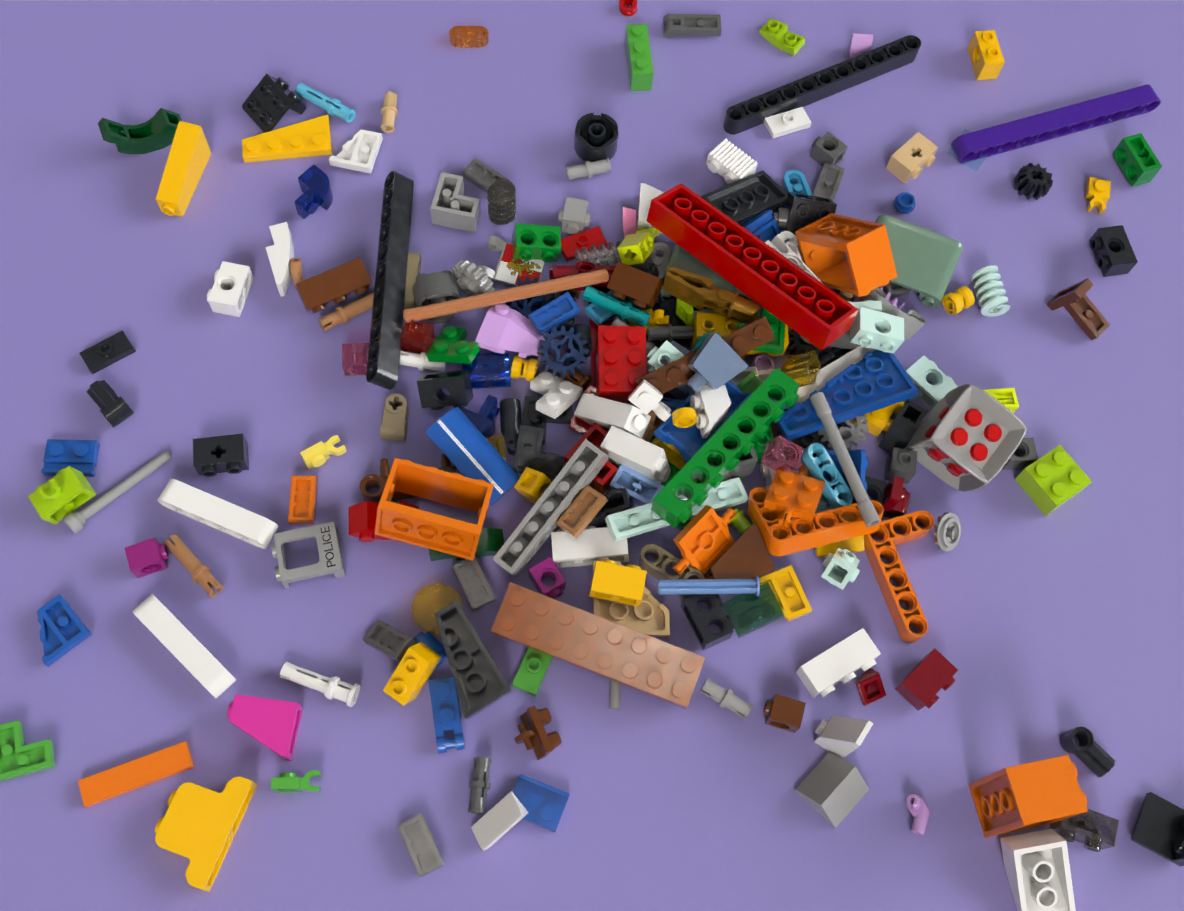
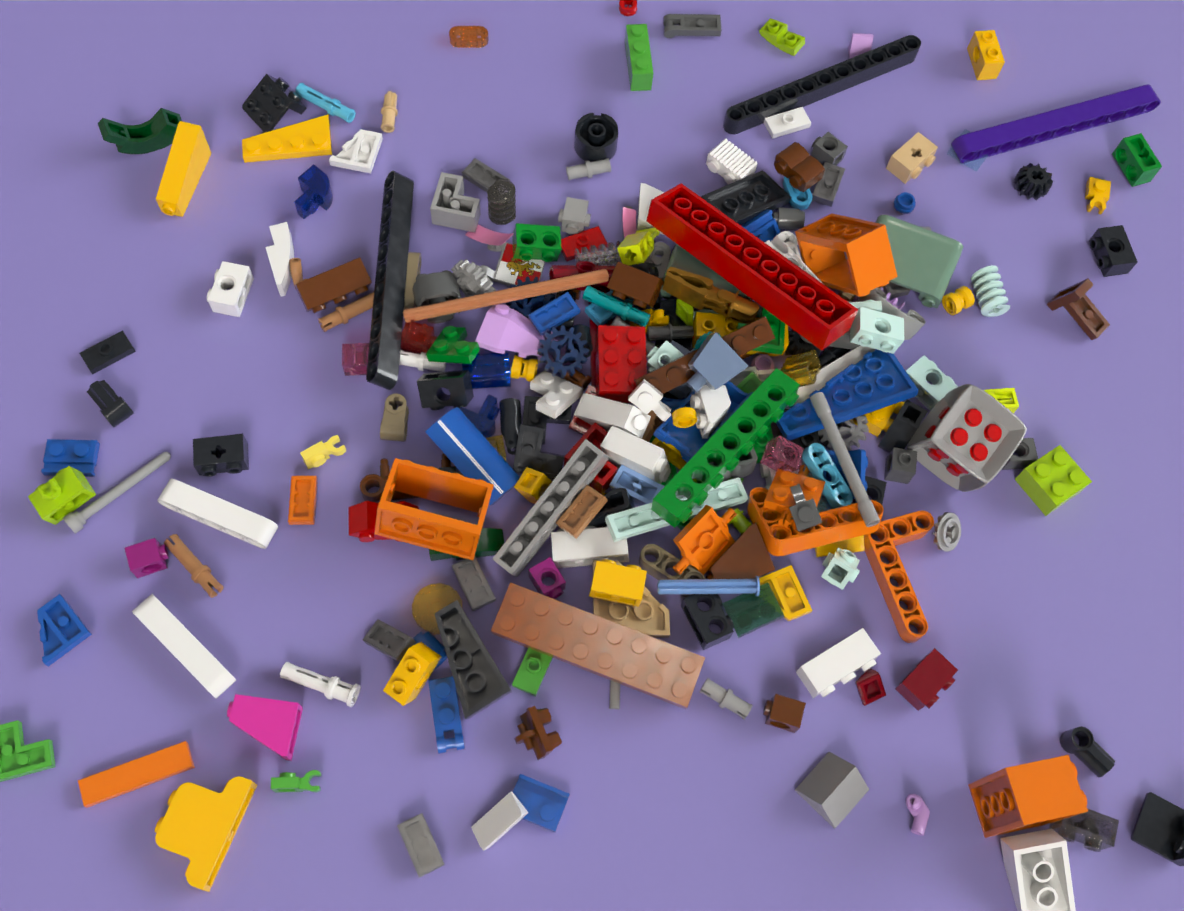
light grey window [271,521,346,589] -> none
dark grey pin [468,756,491,814] -> none
black bracket [785,192,837,236] -> none
white slope [814,715,873,759] -> none
dark red plate [882,475,910,518] -> none
none -> bright pink sticker [465,225,514,246]
none -> reddish brown brick [774,142,825,192]
none -> dark grey plate [789,484,822,532]

